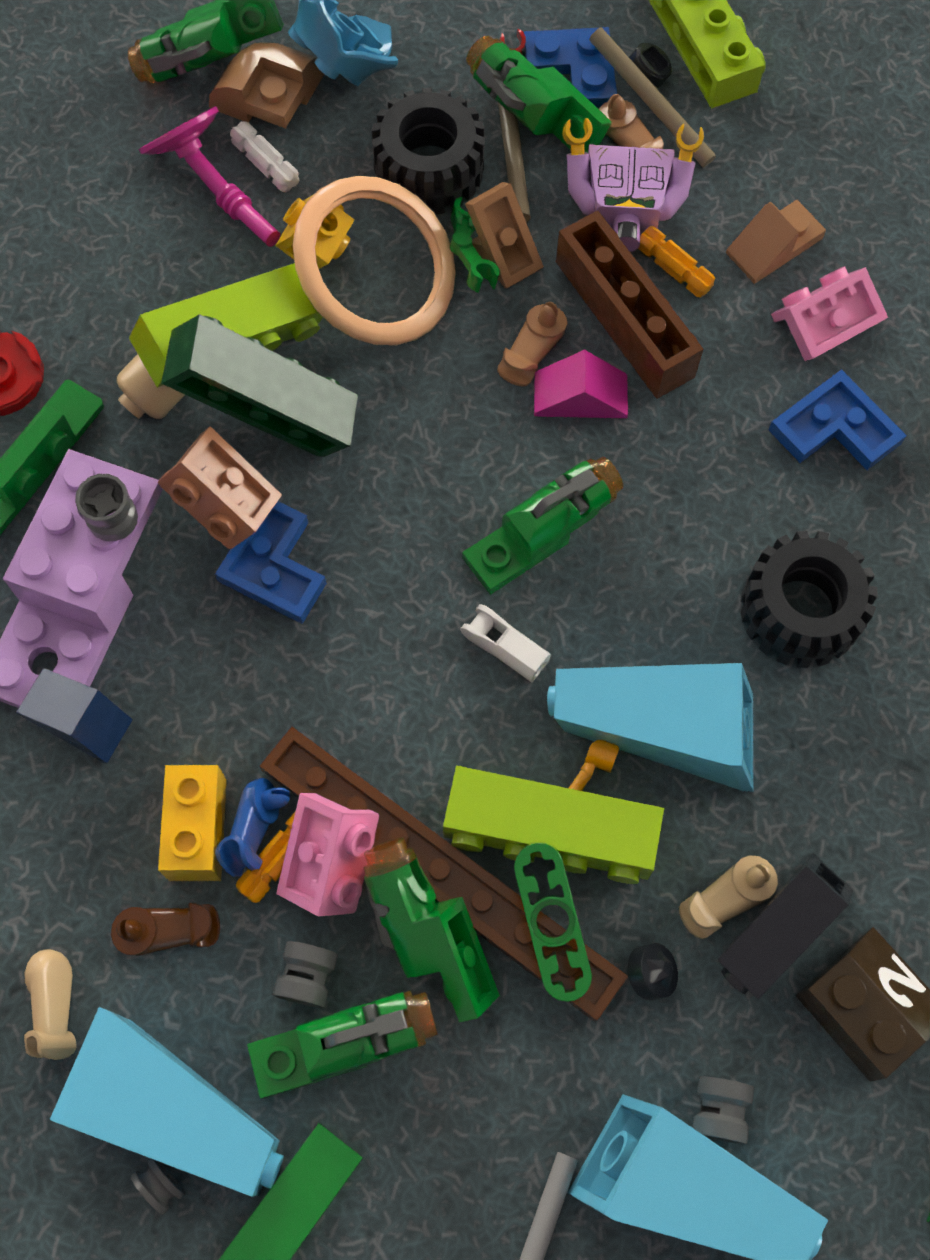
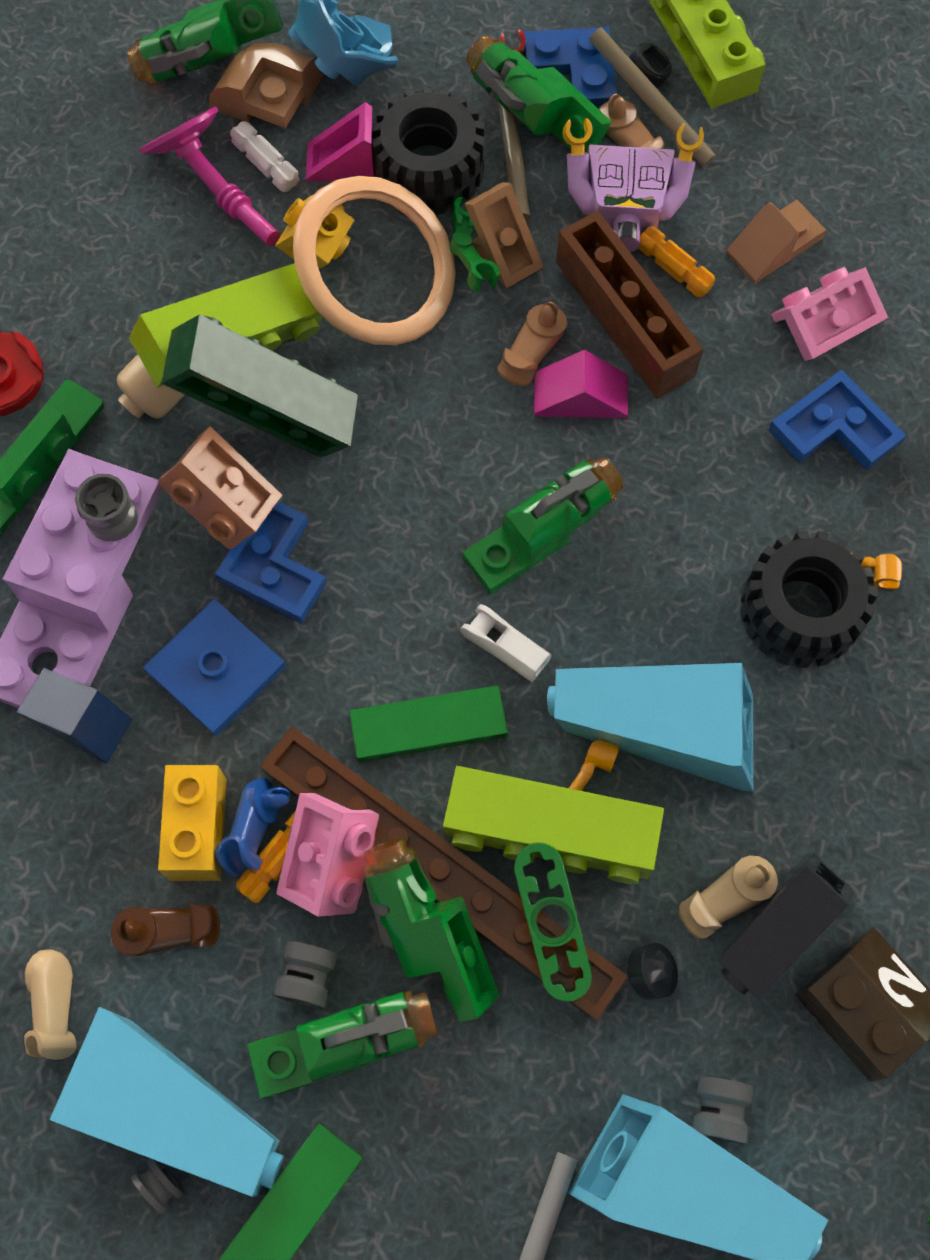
none -> blue plate [143,598,286,737]
none -> dark pink slope [306,102,375,181]
none -> green tile [349,685,508,763]
none -> light orange hand [850,552,902,590]

